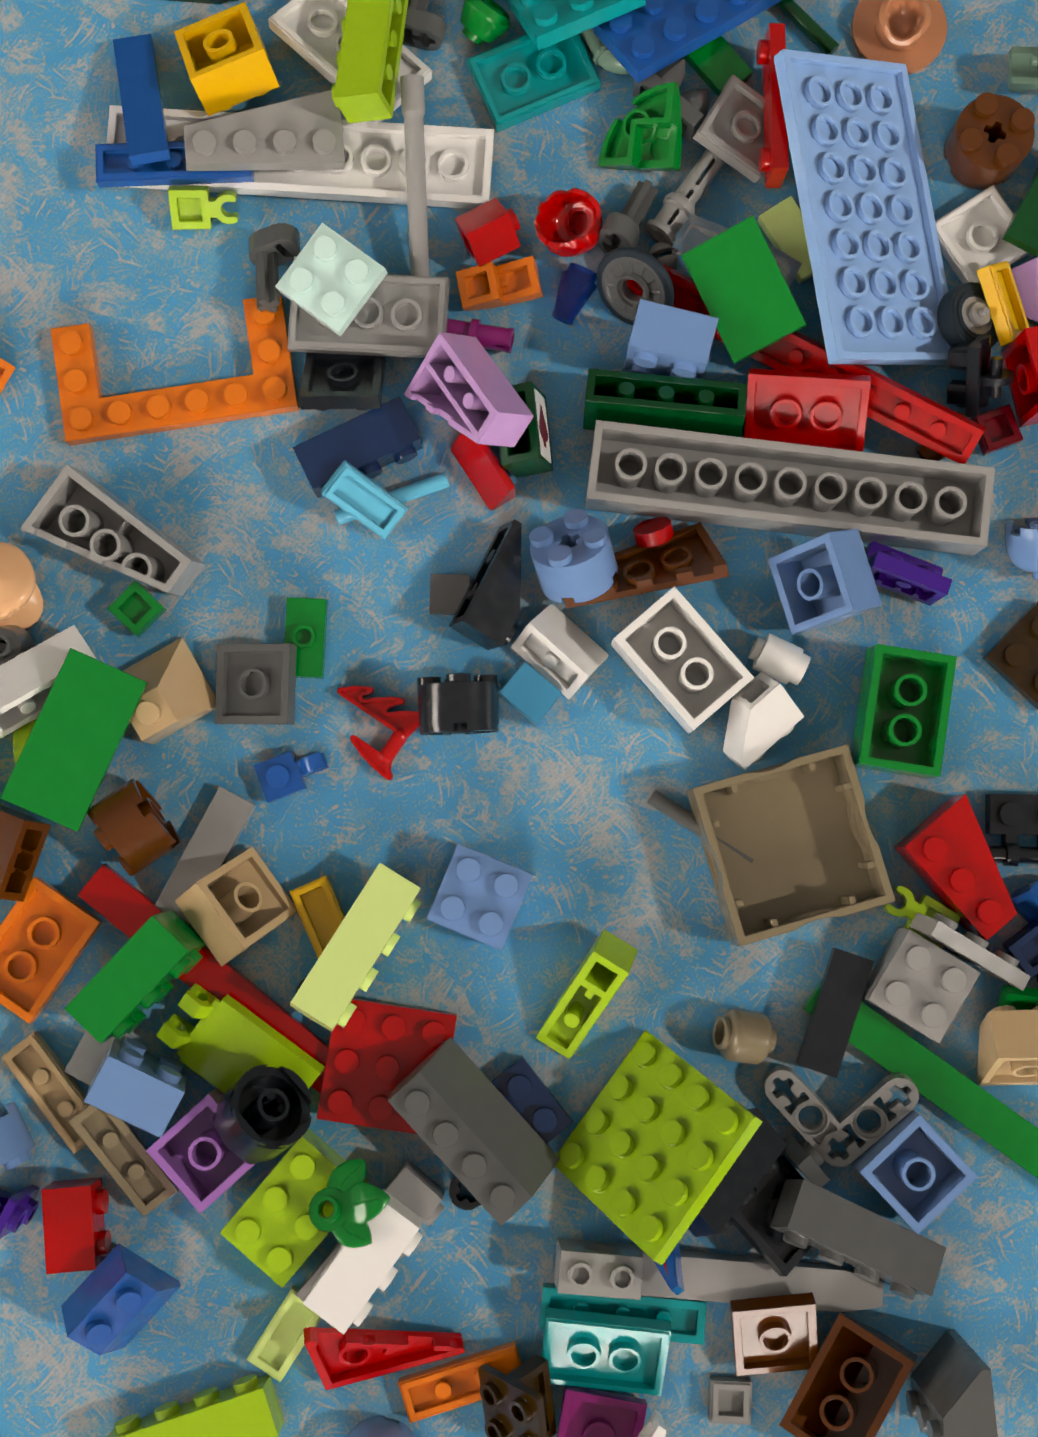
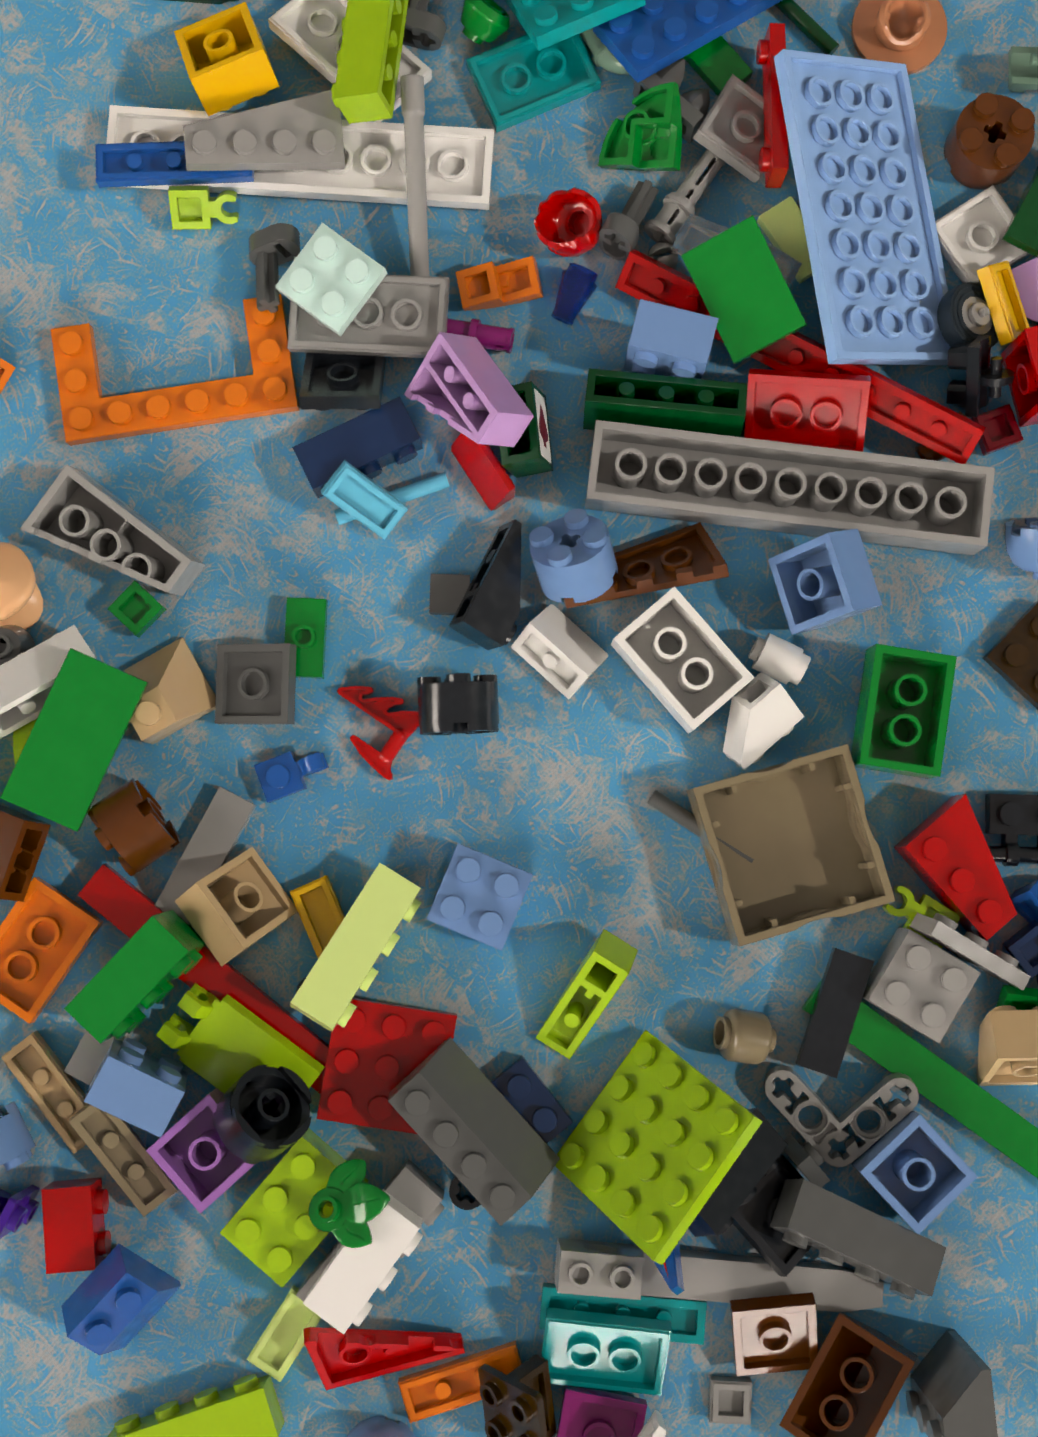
blue tile [113,34,171,166] -> none
red brick [454,198,521,267] -> none
dark azure brick [499,662,562,726] -> none
dark grey wheel [596,247,674,325] -> none
red tile [632,517,674,548] -> none
dark purple bracket [866,541,952,606] -> none

